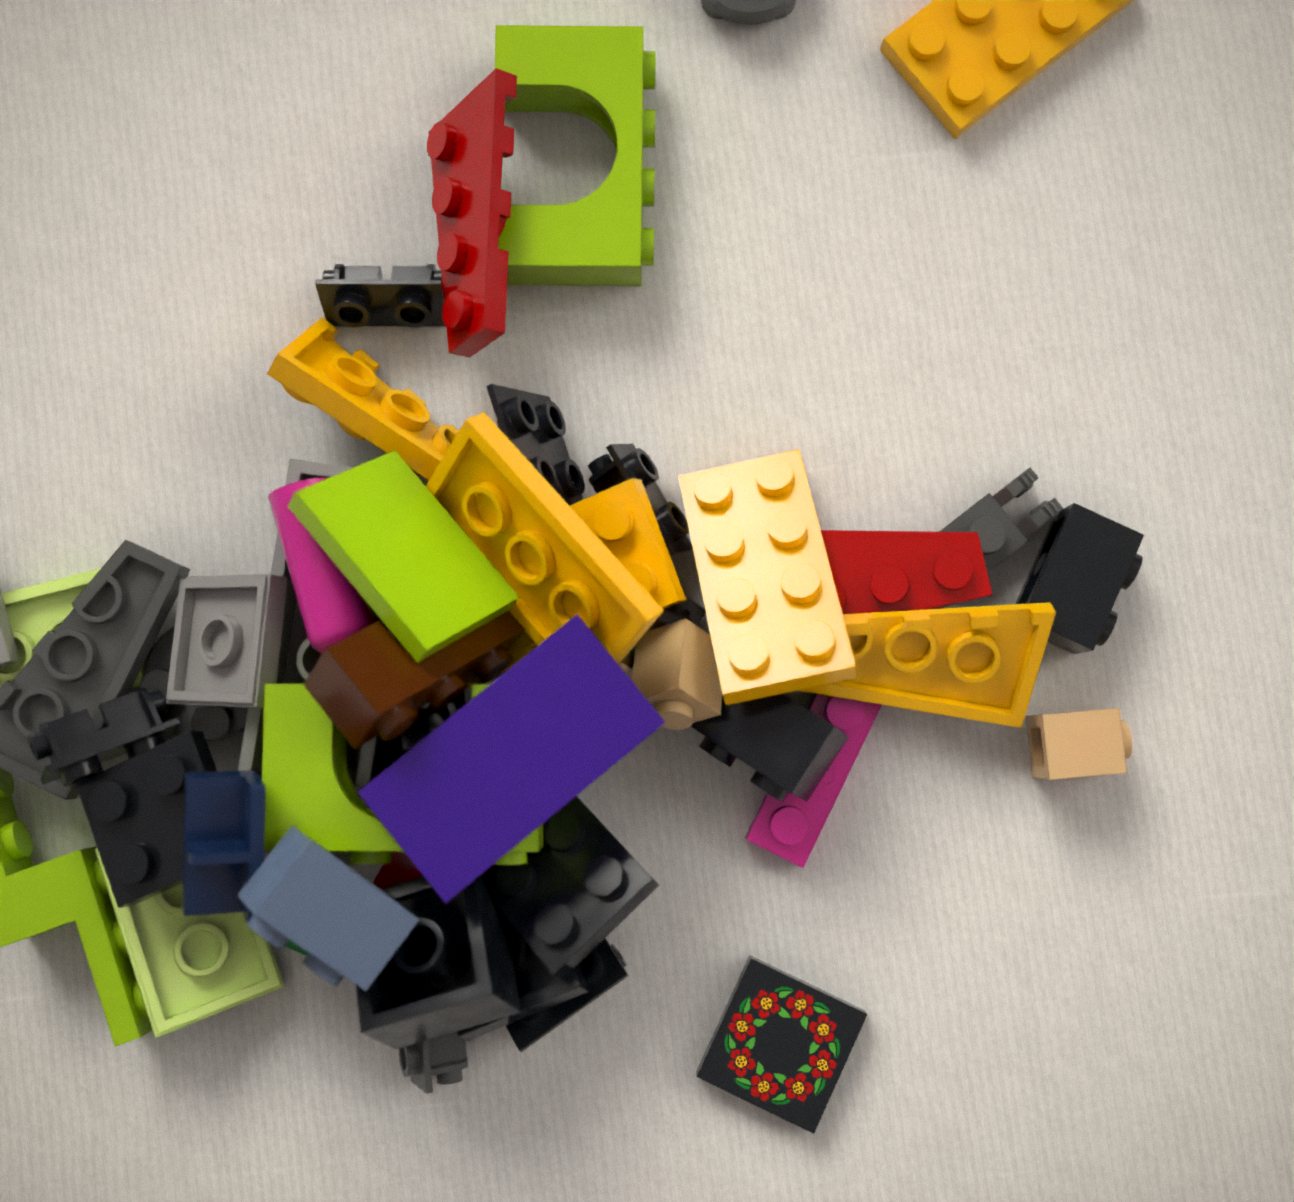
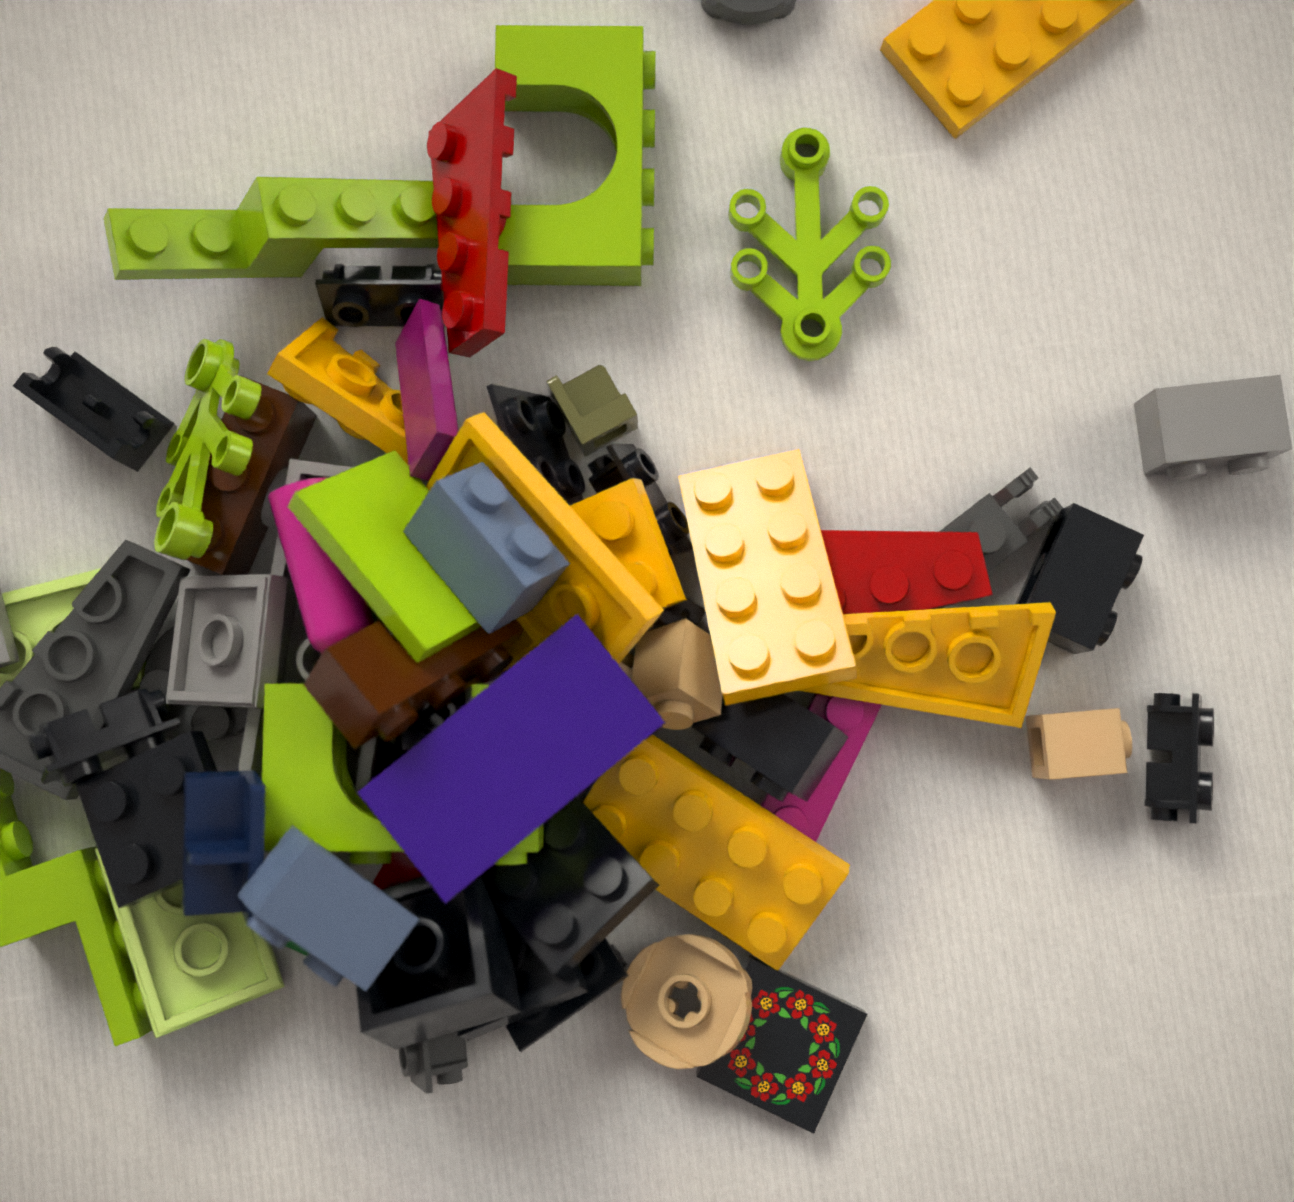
none -> black hinge [13,347,175,472]
none -> lime bracket [103,177,439,280]
none -> lime plant [154,338,261,560]
none -> reddish brown arch [186,375,317,575]
none -> magenta tile [395,298,459,481]
none -> sand blue brick [403,462,570,634]
none -> olive panel [546,365,638,457]
none -> yellow plate [583,734,850,971]
none -> tan plate [621,934,753,1069]
none -> lime plant [728,128,891,361]
none -> light grey brick [1134,375,1292,482]
none -> black hinge [1144,693,1214,824]

